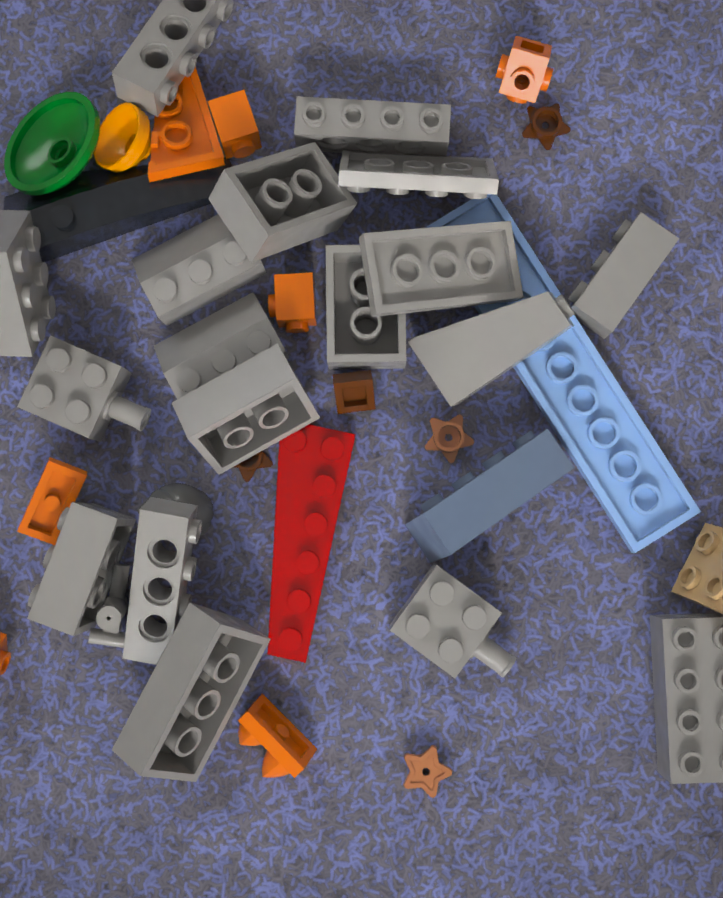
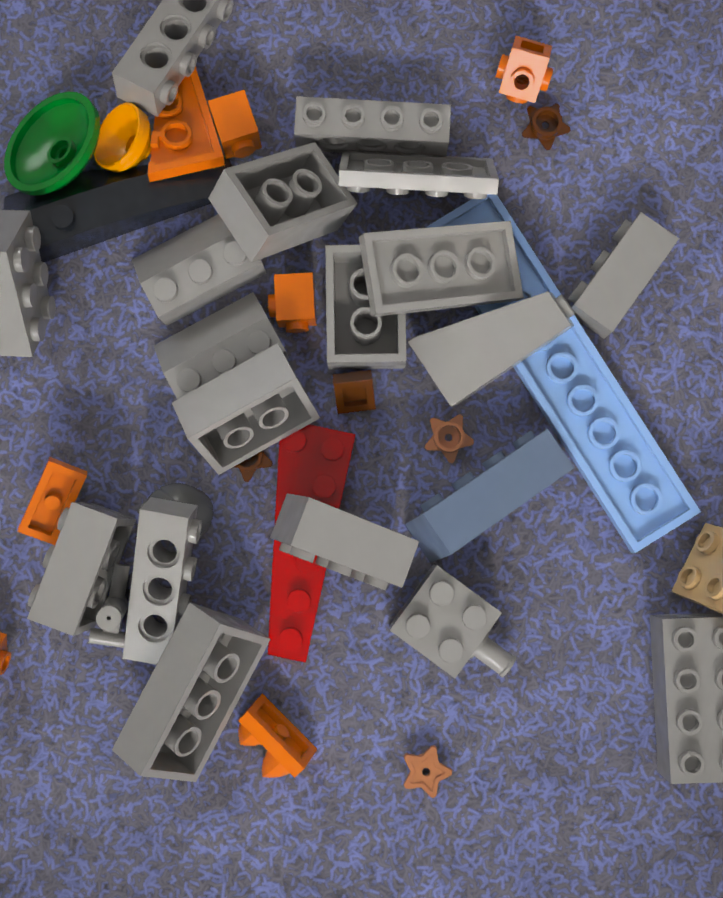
light grey brick [17,335,151,442] -> none
none -> light grey brick [270,493,419,591]

